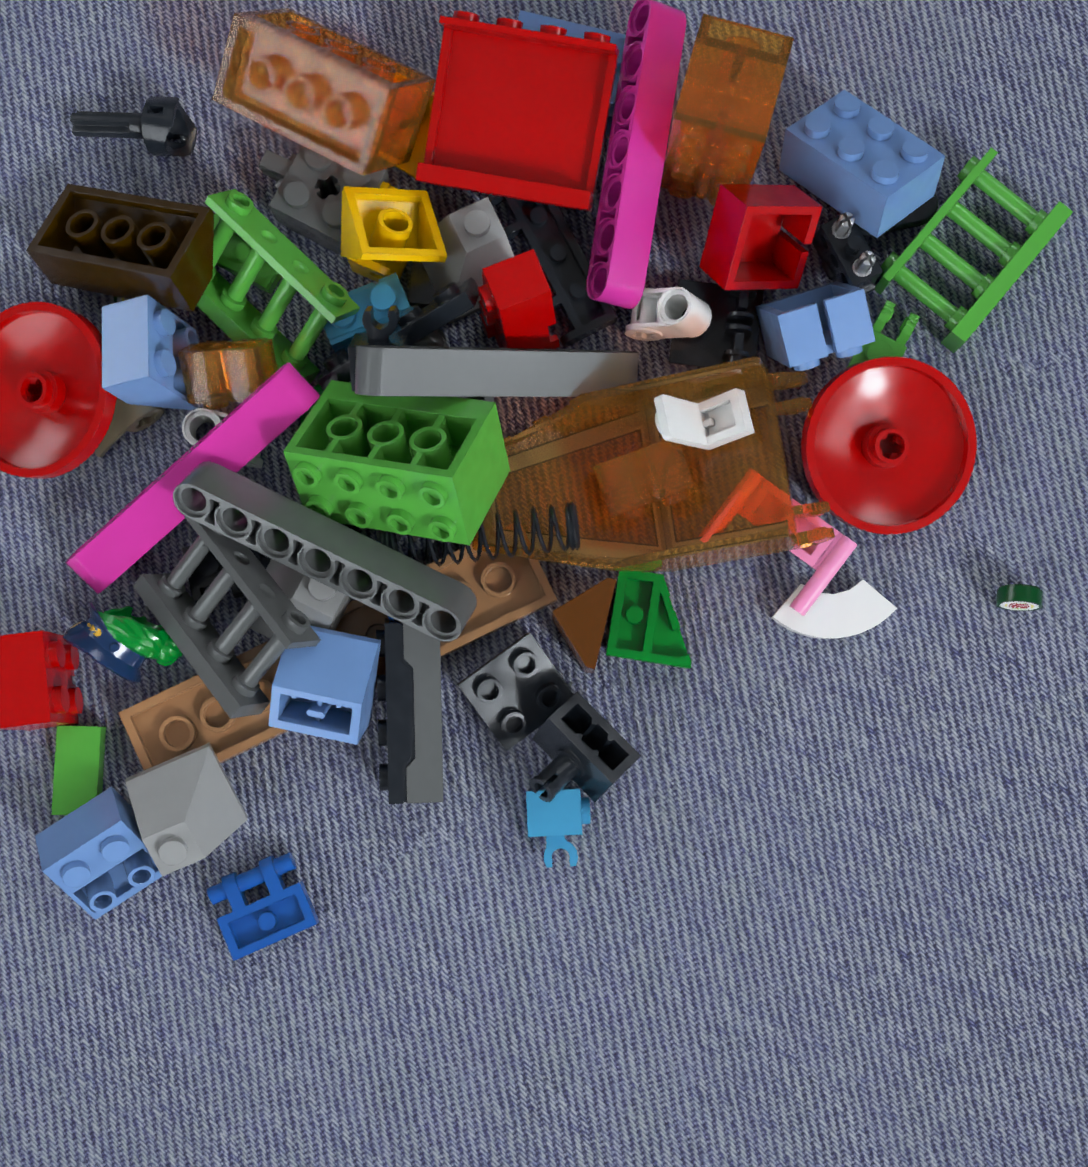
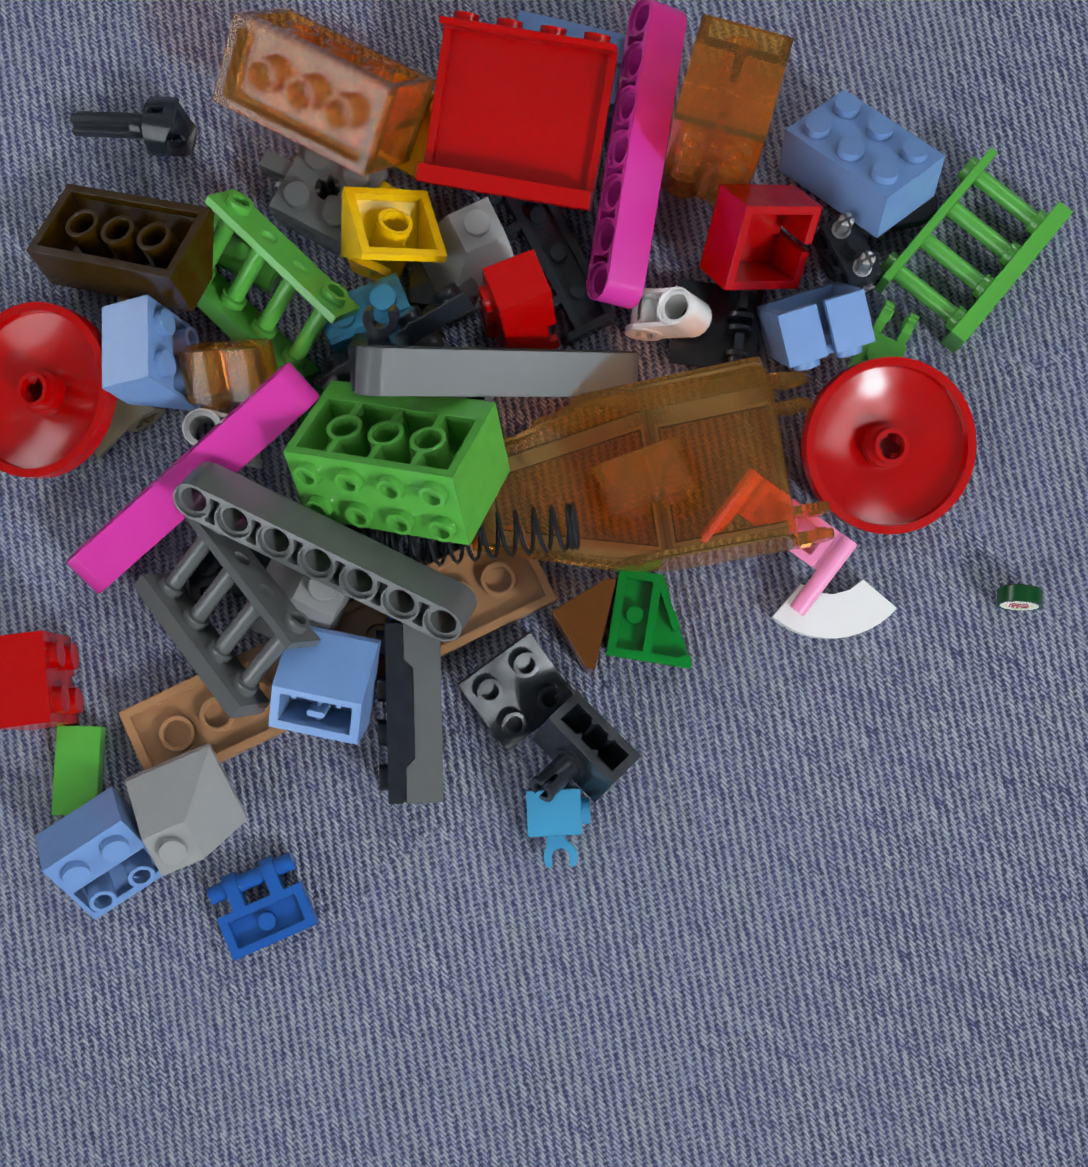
piece [63,601,183,683] -> none
white bracket [654,388,755,450] -> none

